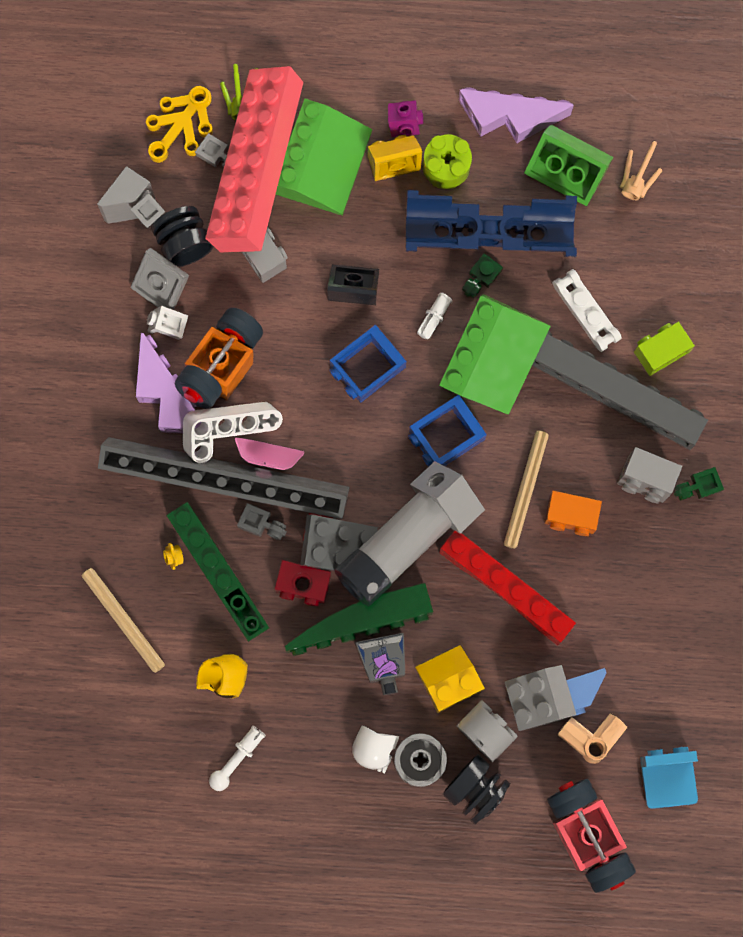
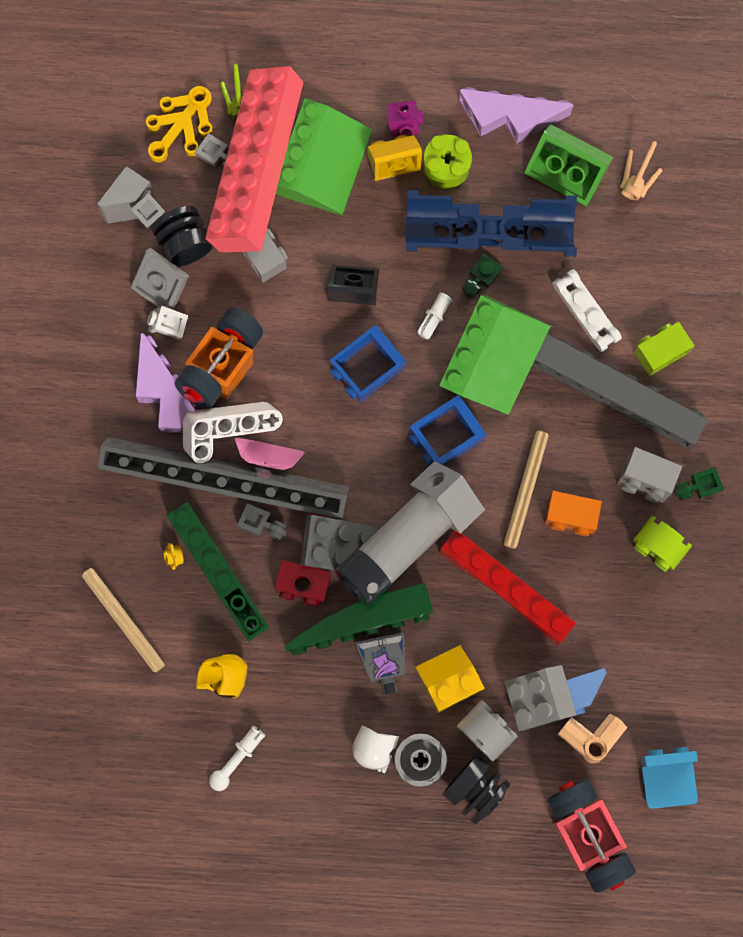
none -> lime brick [633,516,692,572]

